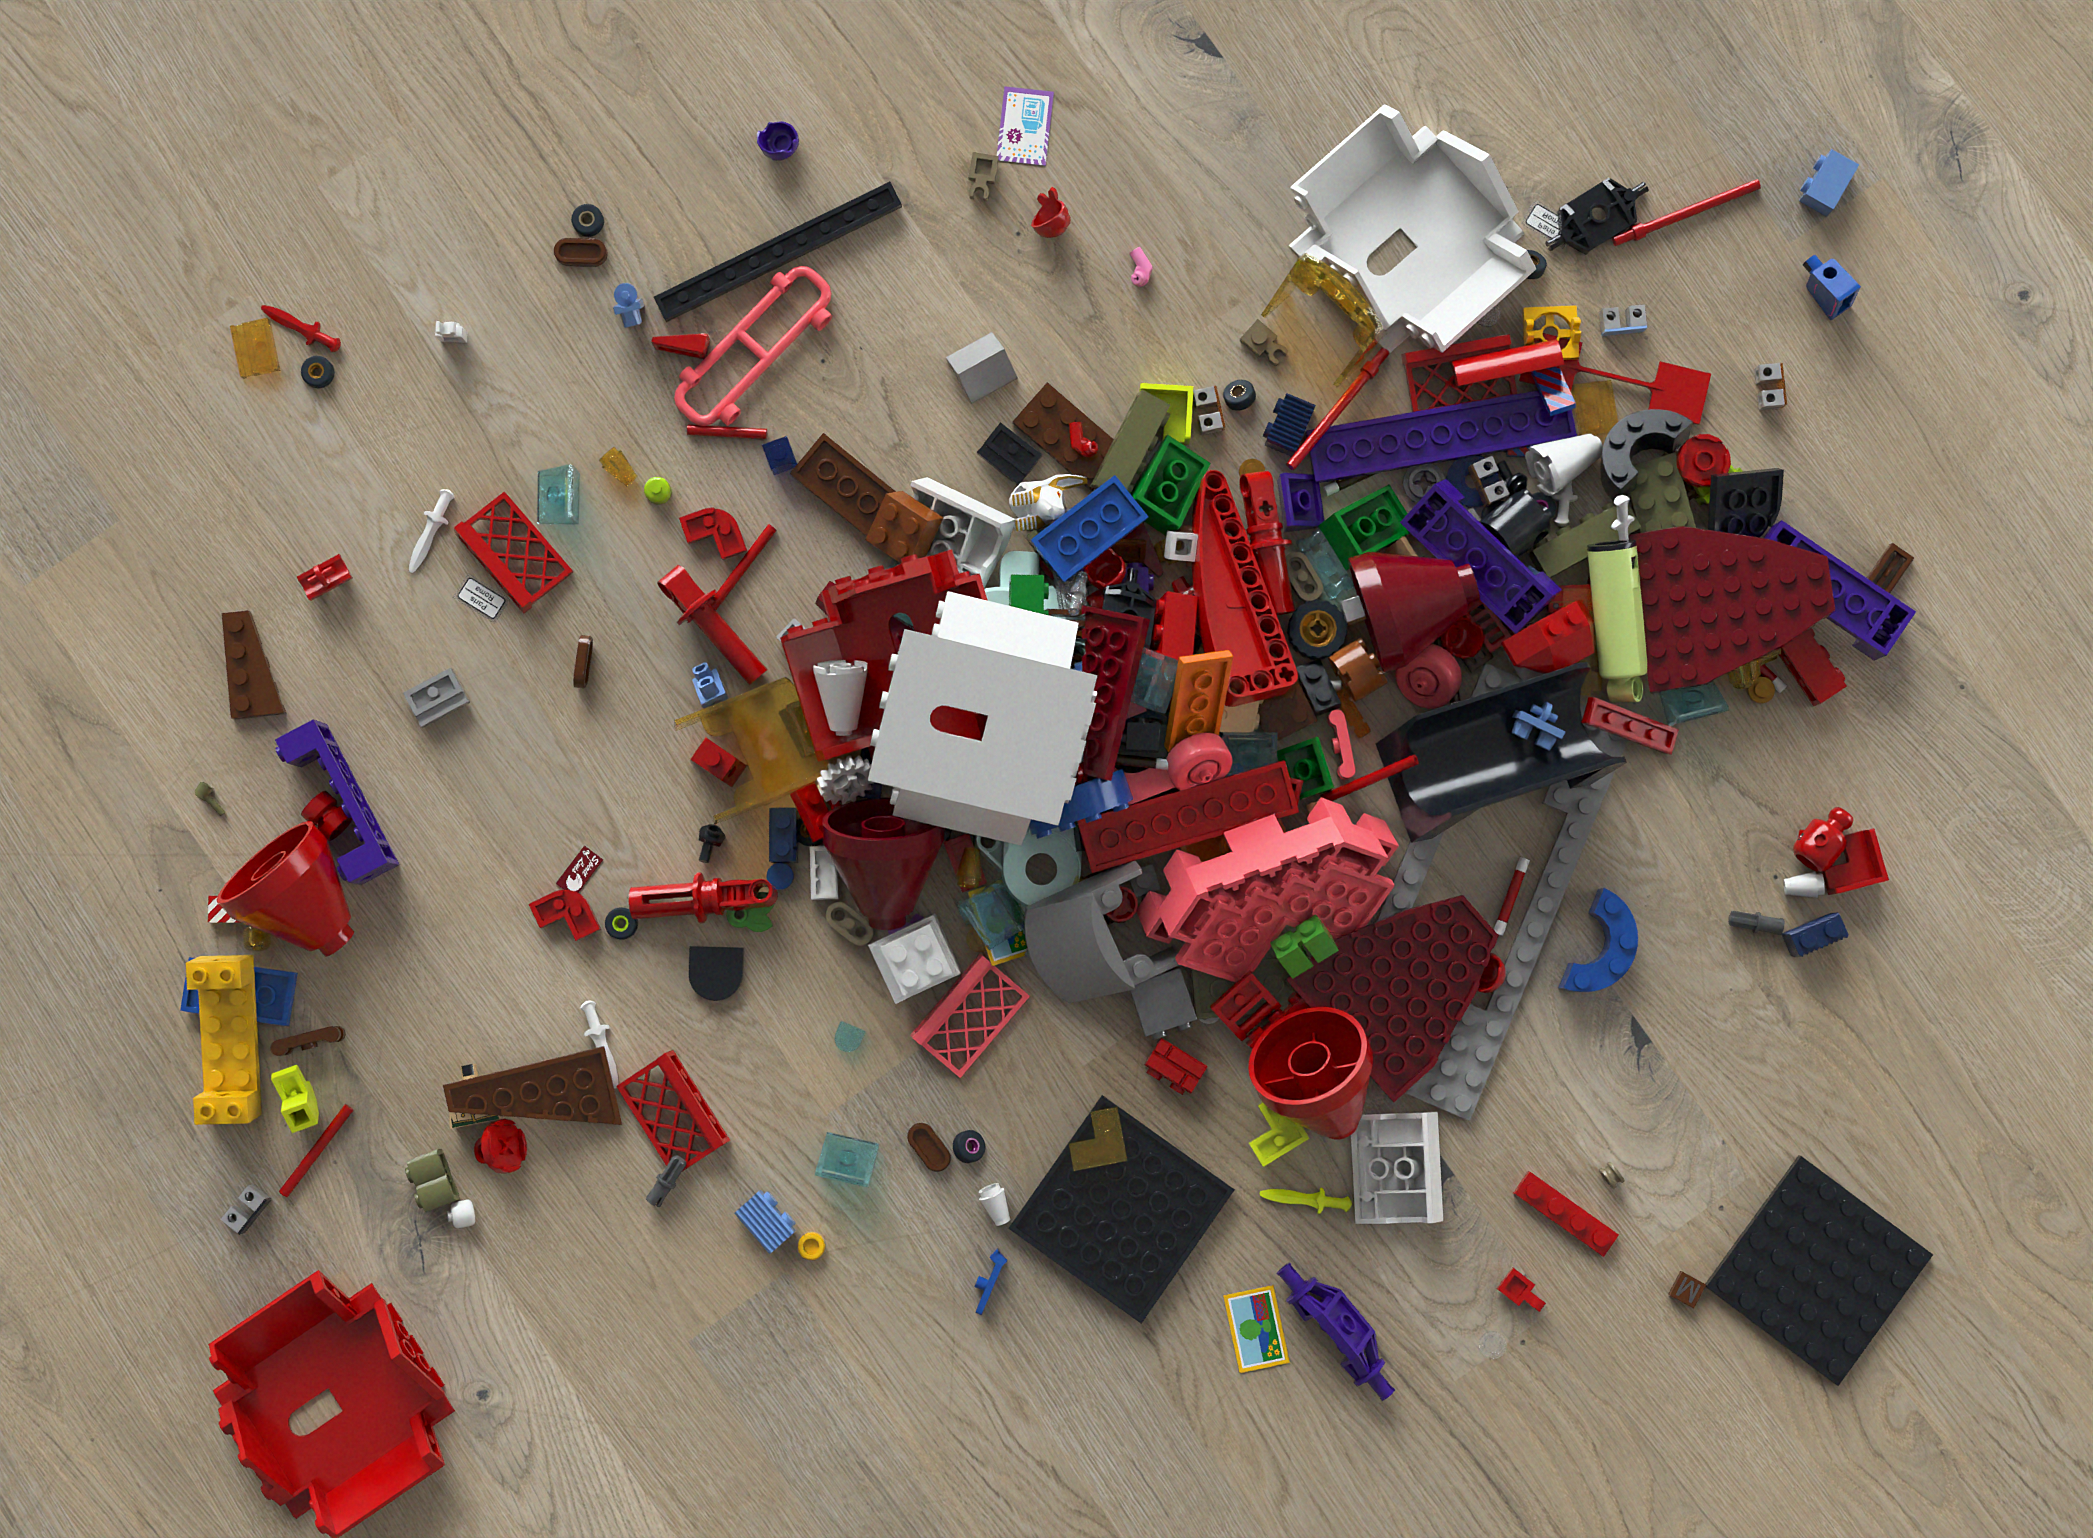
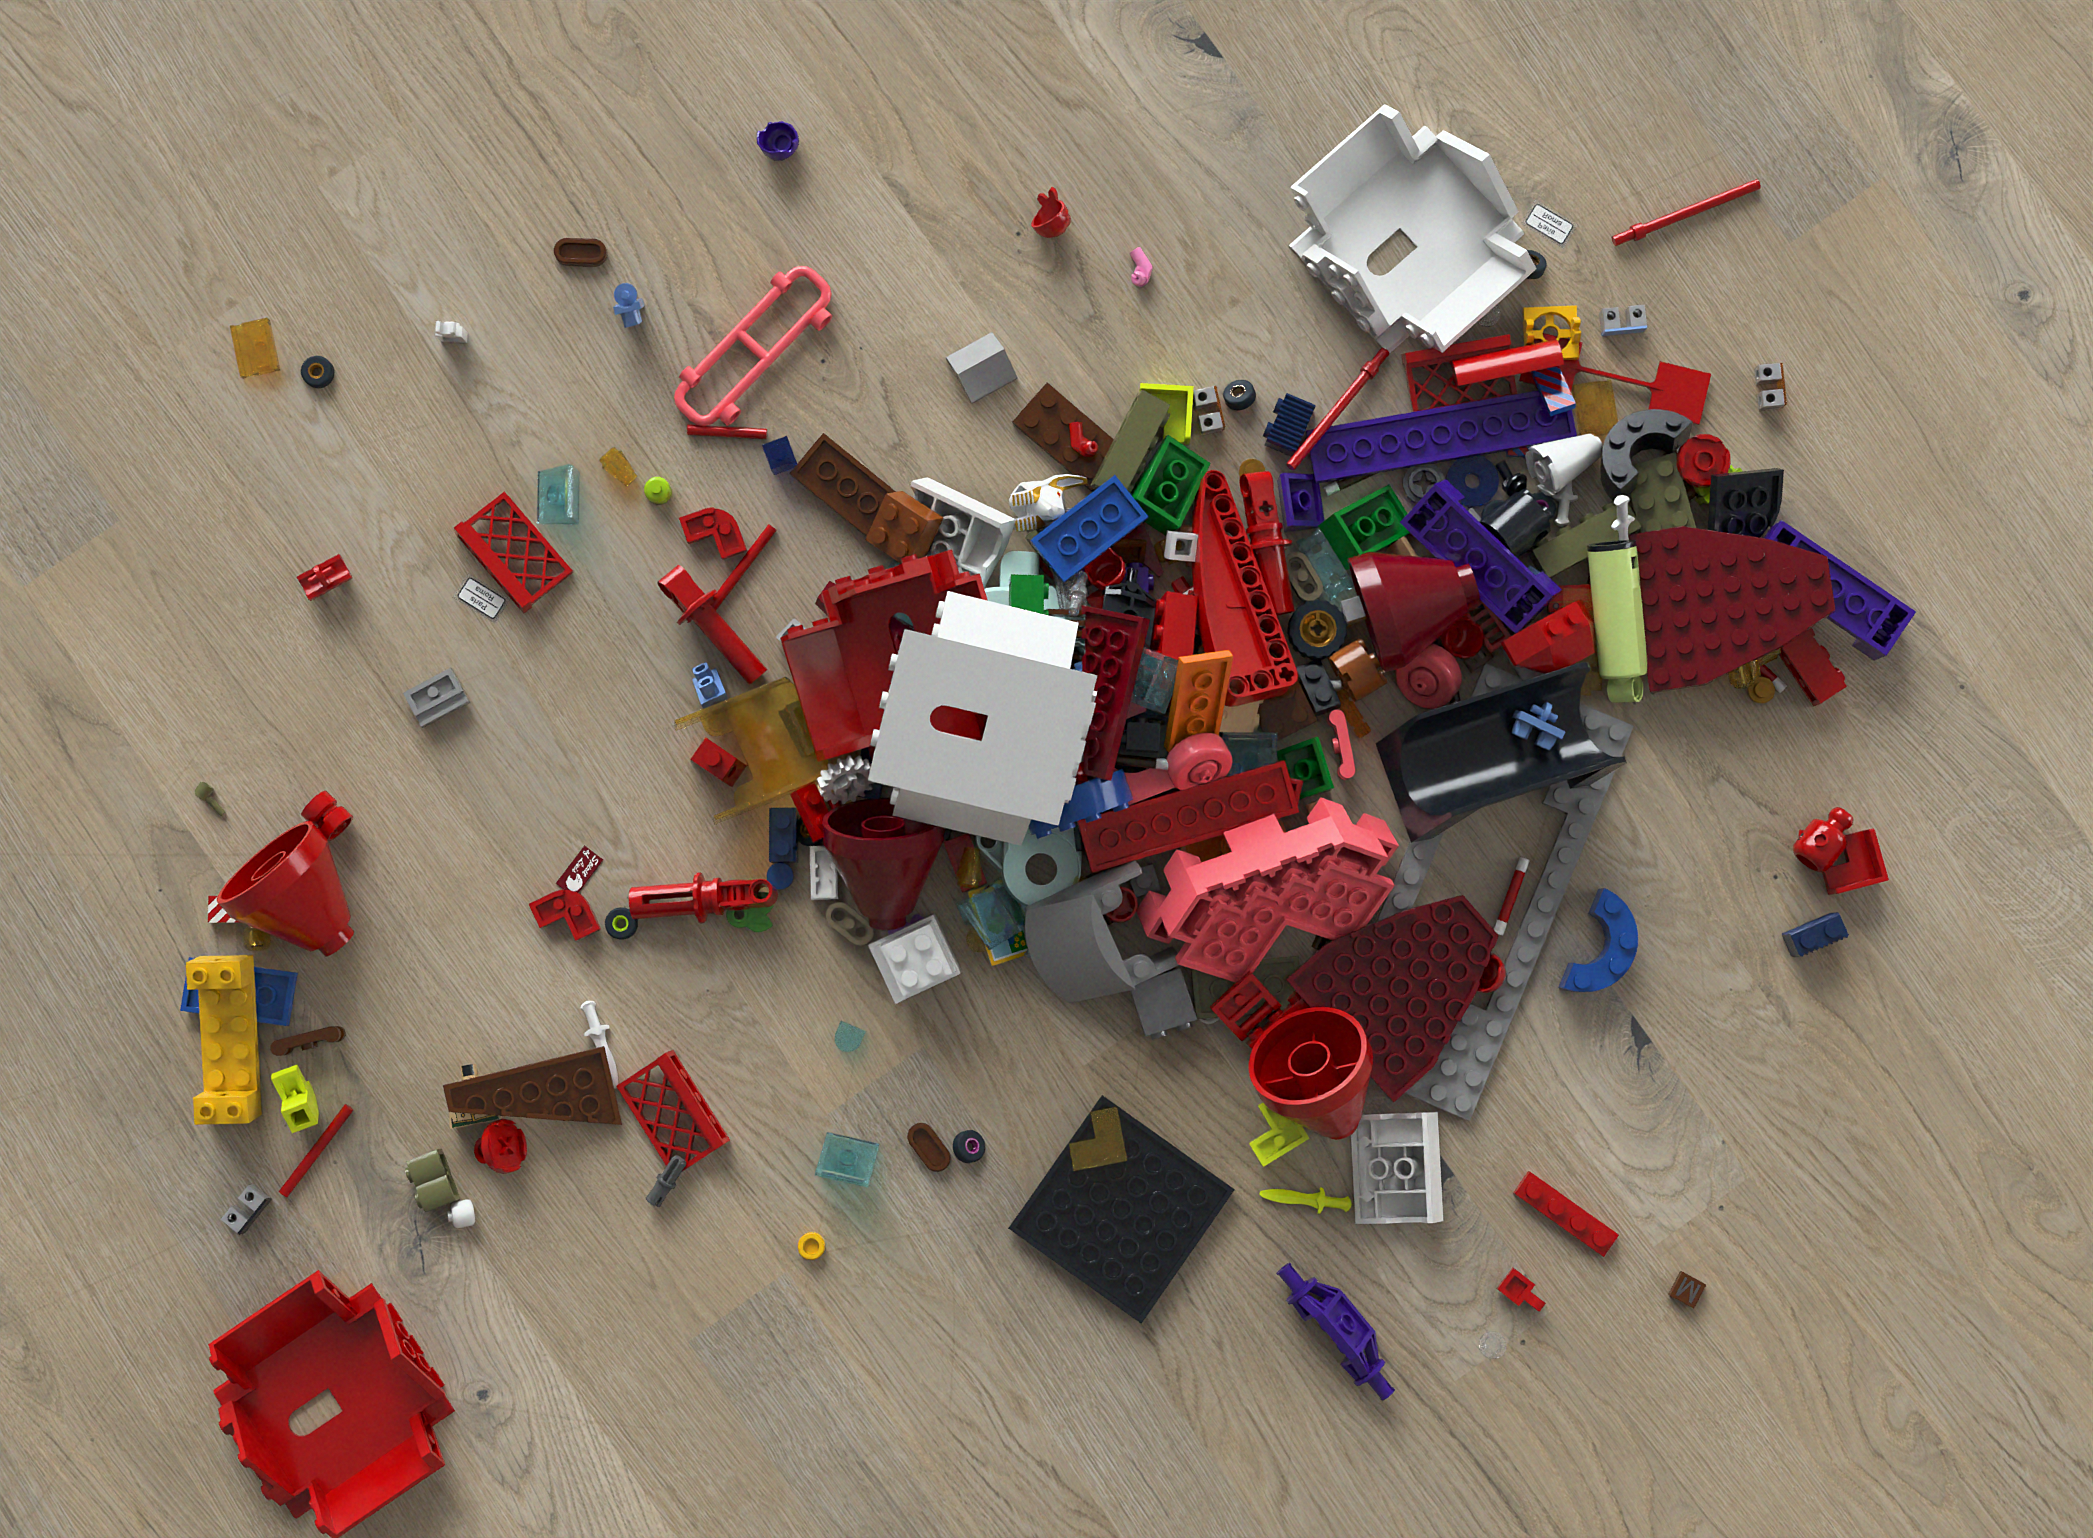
reddish brown wing [222,610,287,719] -> none
red sword [261,305,341,352] -> none
dark purple plate [275,719,400,885] -> none
white sword [409,489,455,573] -> none
black wheel [571,204,604,237] -> none
reddish brown tile [573,635,593,689] -> none
red slope [651,333,710,360] -> none
black plate [654,181,902,322] -> none
black tile [689,946,744,1001] -> none
black plate [698,824,725,863] -> none
medium blue brick [734,1190,796,1254] -> none
white cone [813,660,868,736] -> none
coral fence [910,953,1030,1078] -> none
dark tan plate [968,152,999,202] -> none
blue piece [974,1248,1007,1315] -> none
black plate [977,422,1042,486] -> none
white cone [979,1183,1011,1226] -> none
sticker [997,87,1054,166] -> none
red brick [1144,1038,1208,1095] -> none
sticker [1223,1285,1290,1373] -> none
dark tan plate [1240,319,1288,366] -> none
clear yellow windscreen [1261,253,1387,387] -> none
bright green piece [1270,915,1339,979] -> none
red piece [1320,754,1419,801] -> none
flat silver piece [1468,456,1510,507] -> none
black plate [1545,178,1649,255] -> none
red tile [1581,697,1679,755] -> none
dark tan bush [1599,1162,1625,1189] -> none
clear light blue slope [1659,681,1729,726] -> none
black plate [1705,1155,1933,1386] -> none
dark grey axle [1728,911,1785,935] -> none
white cone [1784,871,1825,898] -> none
medium blue brick [1799,149,1859,217] -> none
blue torso [1803,255,1861,320] -> none
reddish brown tile [1867,543,1914,593] -> none

